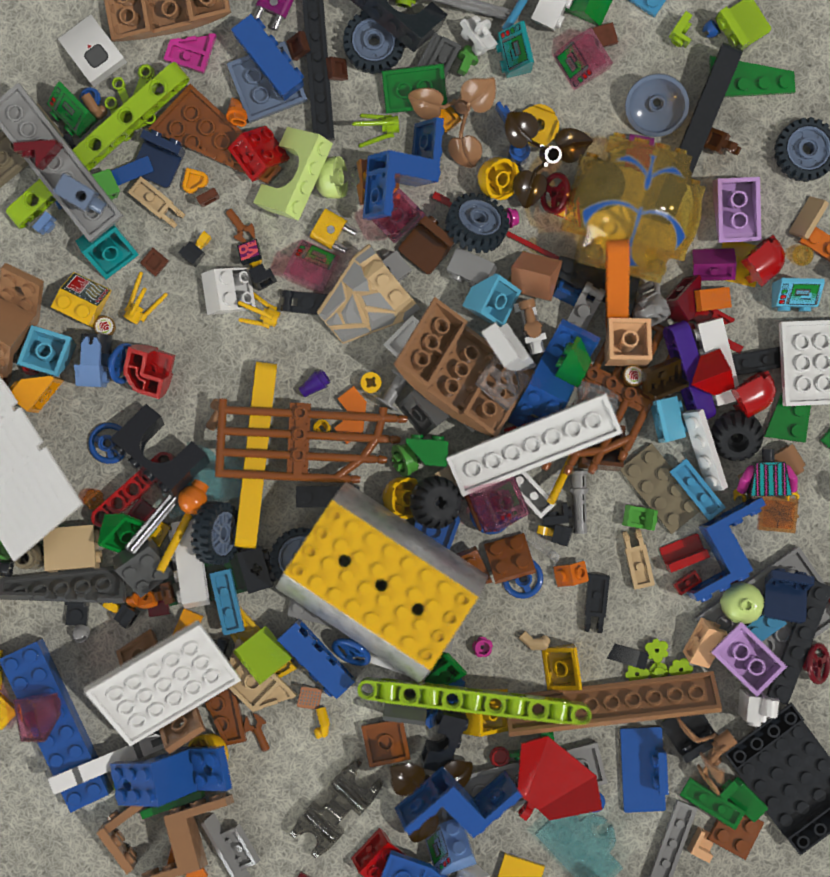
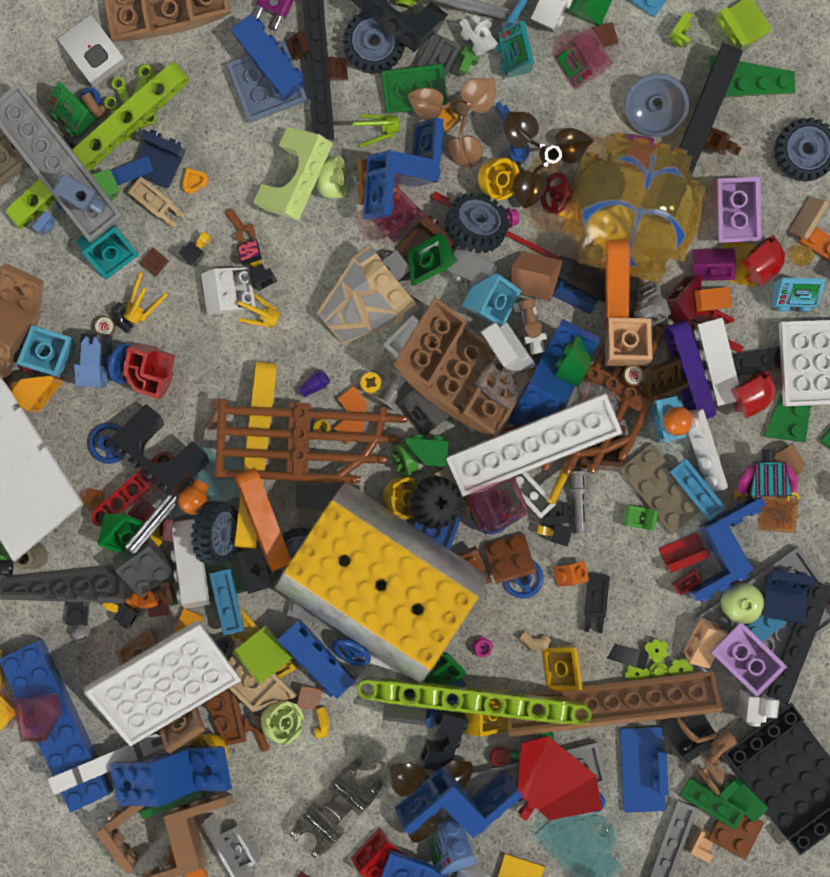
dark red slope [13,140,63,170] -> none
tan panel [43,525,103,573] -> none
slope [51,272,112,328] -> none
dark orange wing [148,84,283,185] -> none
yellow bar [156,513,193,573] -> none
dark pink wing [164,33,217,74] -> none
copper tile [196,188,220,207] -> none
orange piece [226,98,248,127] -> none
red bracket [228,126,290,182] -> none
black plate [280,290,328,315] -> none
clear pink slope [283,239,340,294] -> none
yellow piece [309,208,358,254] -> none
dark orange plate [361,721,411,768] -> none
yellow plate [523,104,559,147] -> none
light grey plate [567,281,606,330] -> none
tan hinge [622,528,655,590] -> none
red slope [691,348,735,396] -> none
blue hinge [702,19,721,38] -> none
black wheel [711,410,764,461] -> none
dark red piece [803,642,830,685] -> none
none -> black arm [111,302,134,333]
none -> dark red tile [159,519,173,541]
none -> orange beam [234,467,291,572]
none -> yellowish green cylinder [261,701,304,744]
none -> green slope [407,233,458,287]
none -> orange piece [663,407,694,436]

